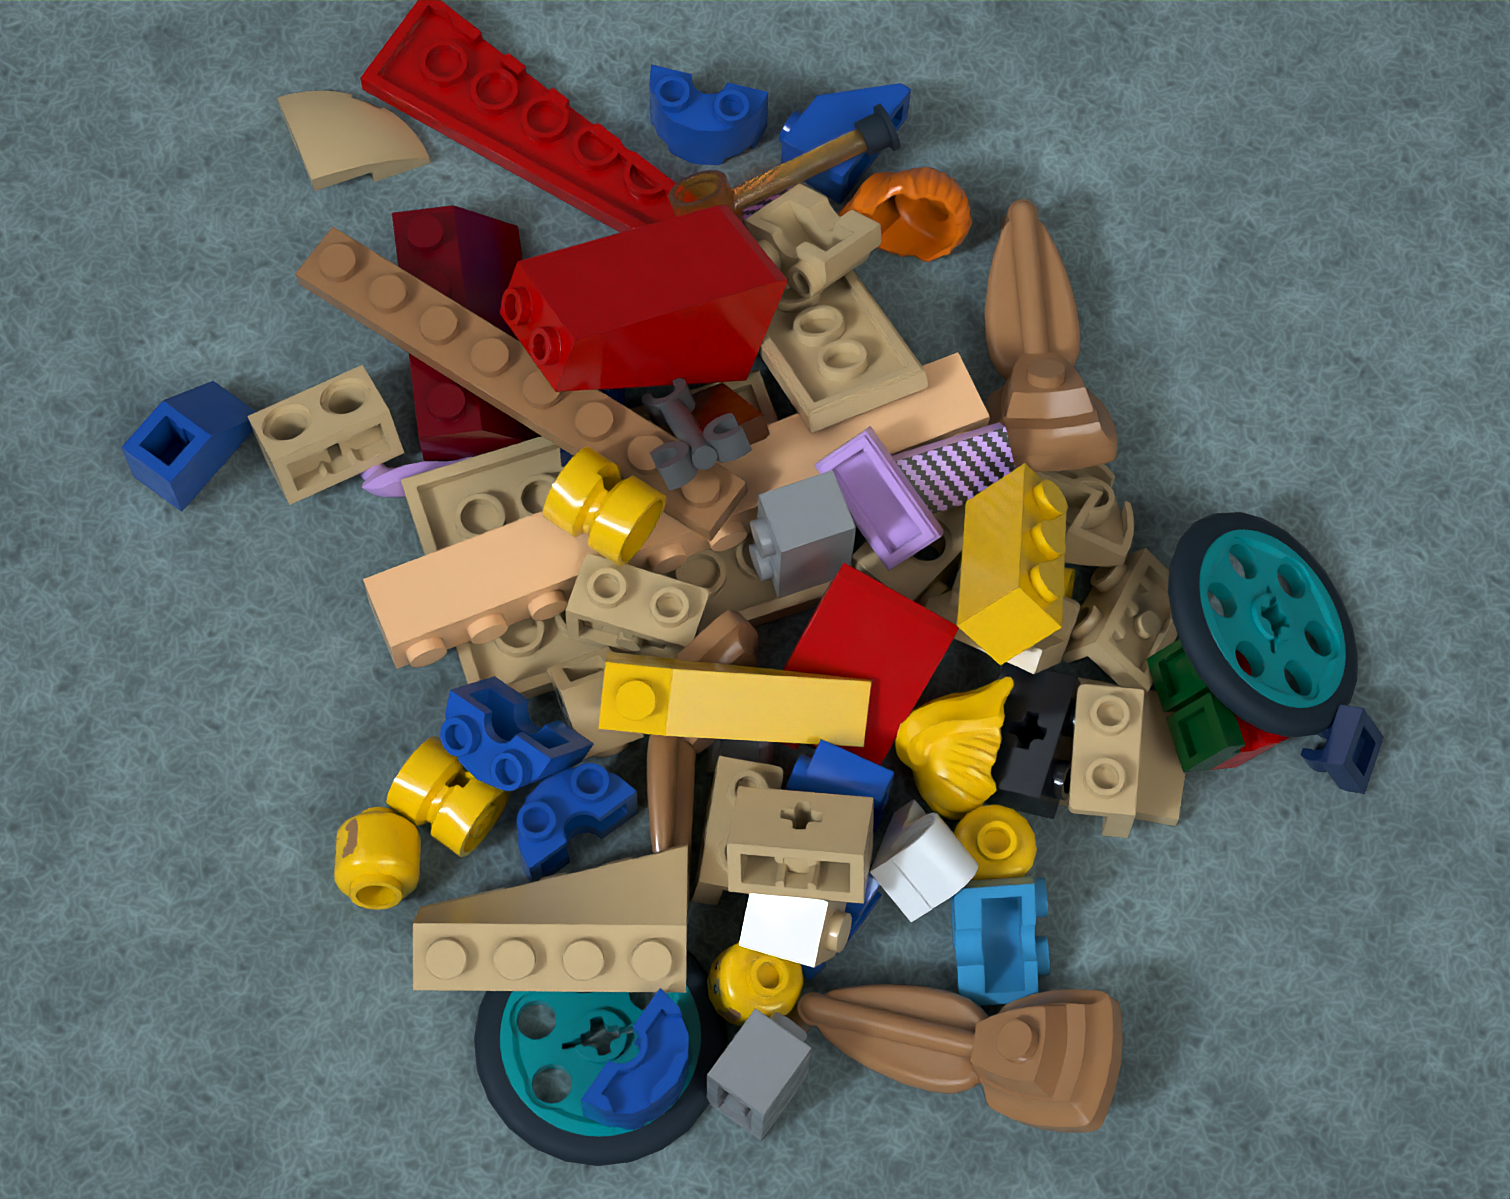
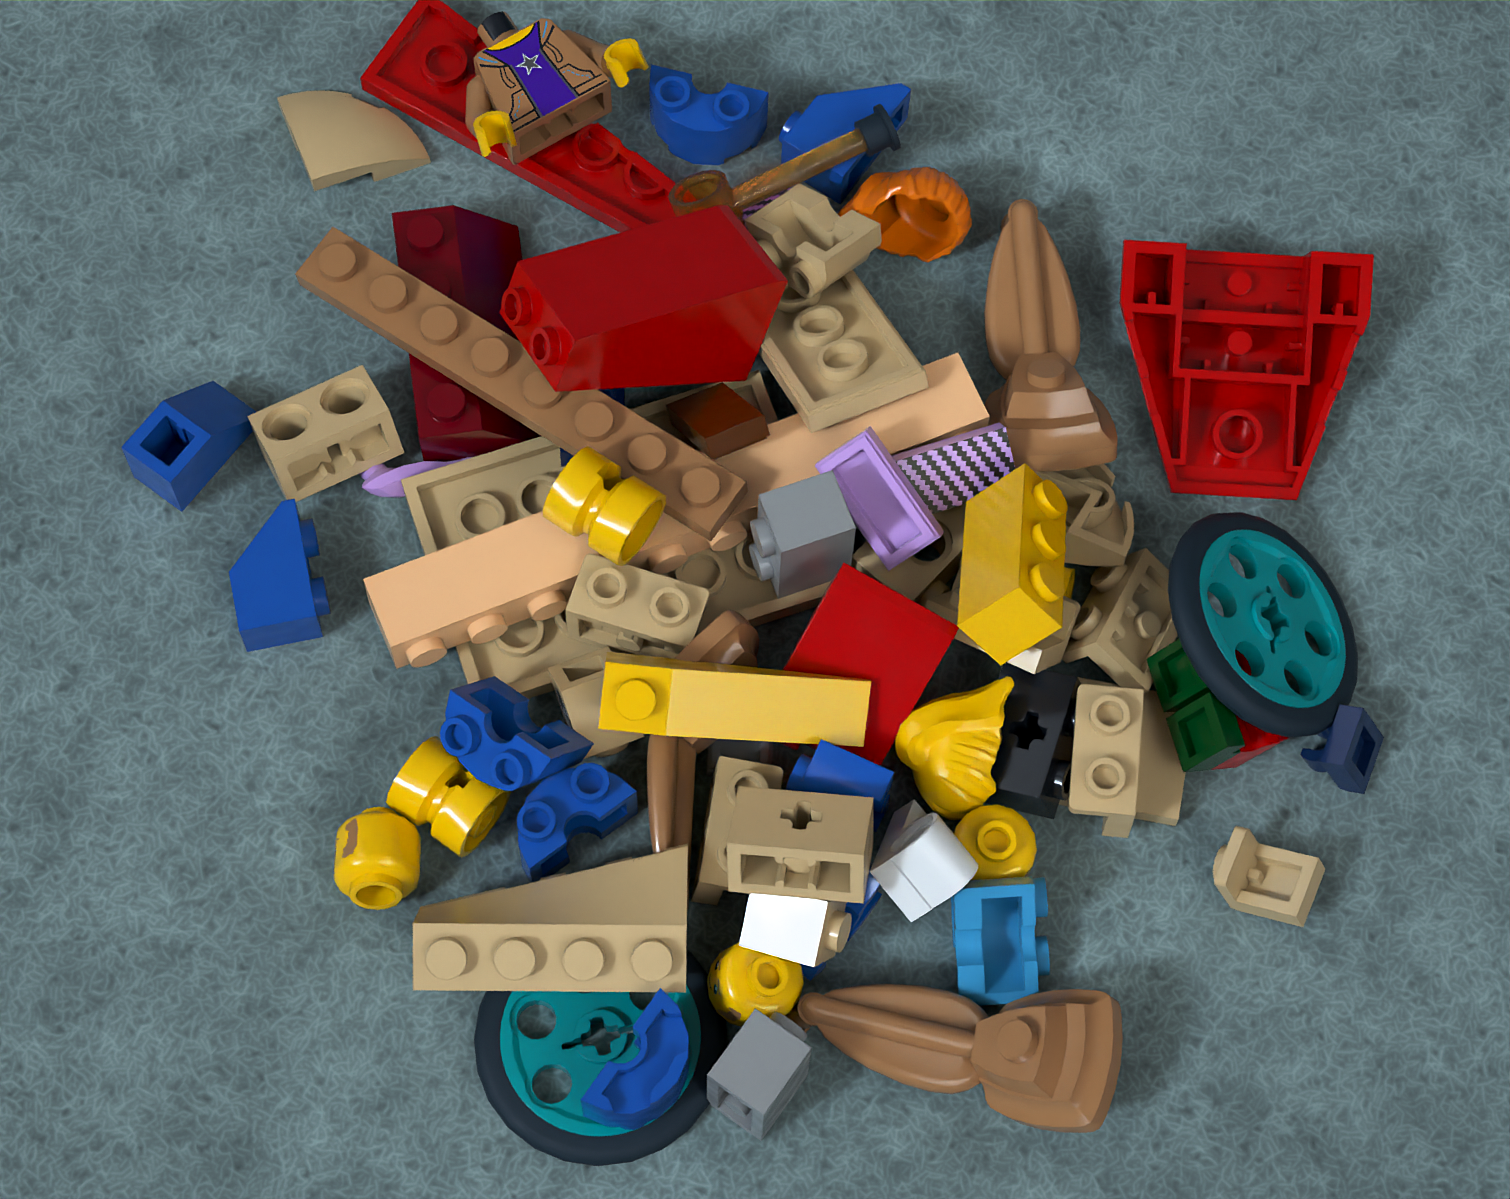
dark grey bar [642,378,752,491] -> none
none -> blue slope [229,499,331,652]
none -> torso [465,11,649,165]
none -> red wedge [1119,240,1374,500]
none -> tan bracket [1213,826,1325,927]

